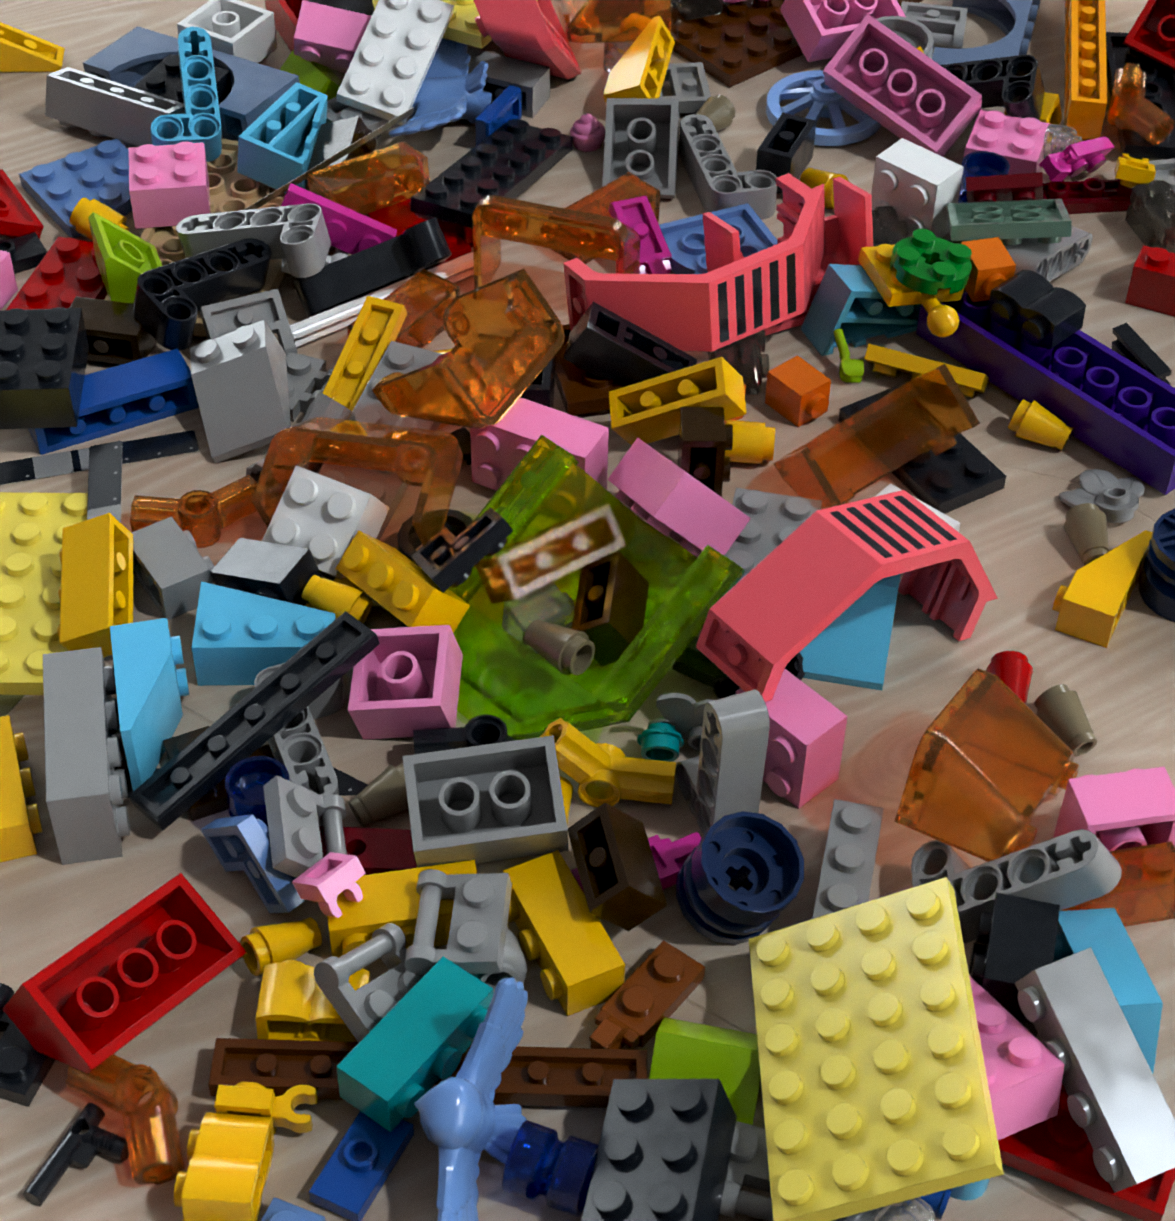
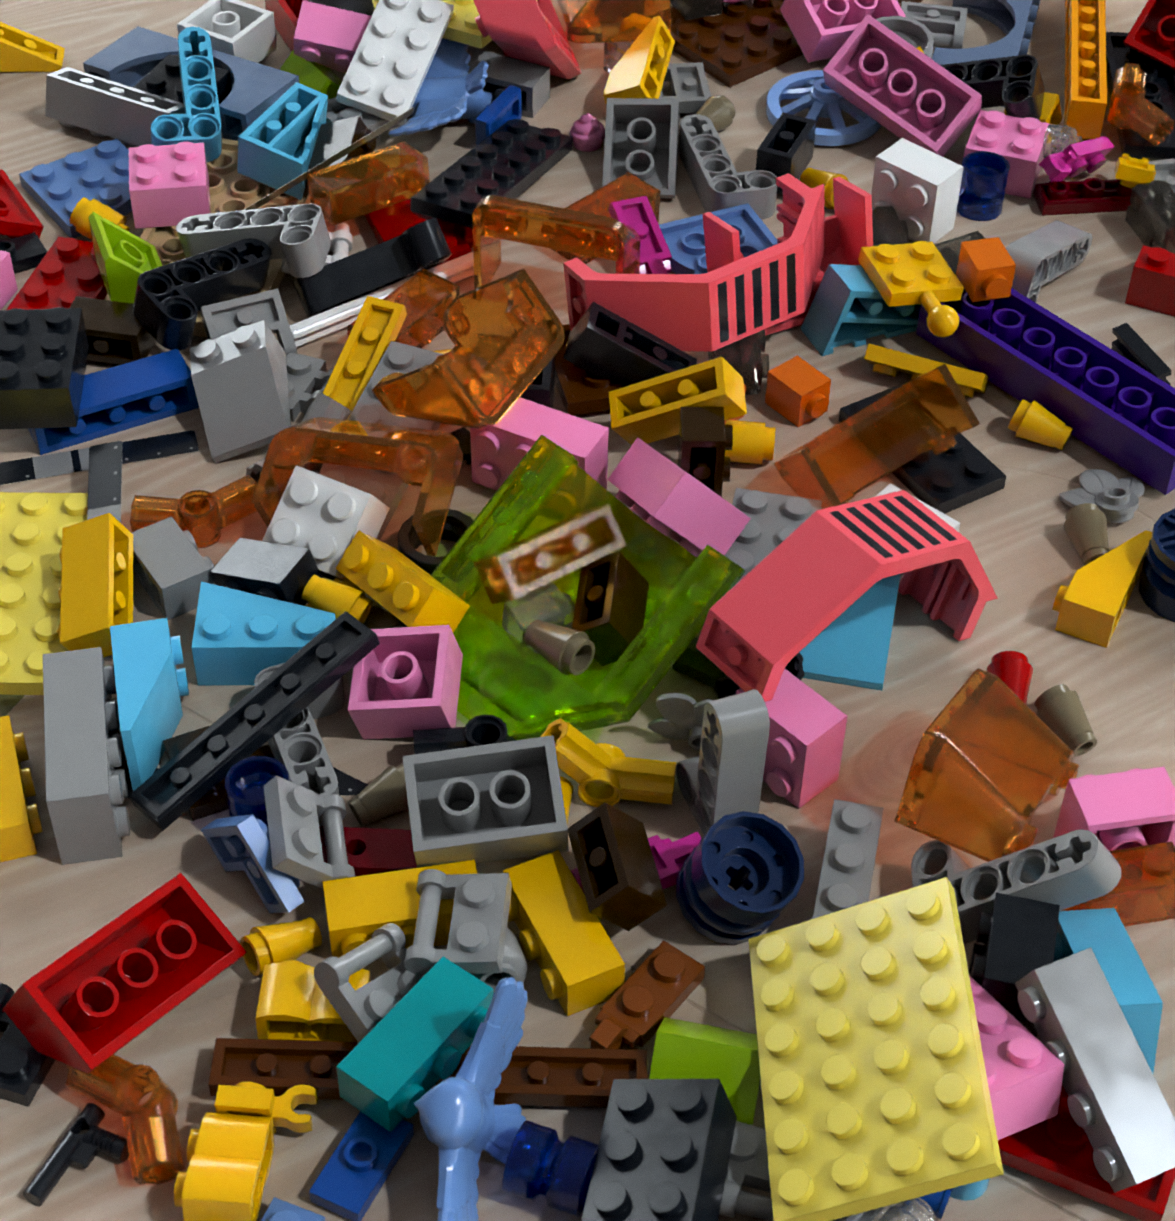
dark pink plate [281,183,397,255] -> none
bright pink tile [292,852,366,918] -> none
black plate [411,507,514,593] -> none
teal plate [637,722,684,762] -> none
lime hand [833,329,864,383] -> none
green plate [889,229,972,295] -> none
sand green plate [947,199,1072,245] -> none
dark red plate [966,172,1043,202] -> none
black brick [988,270,1086,349] -> none

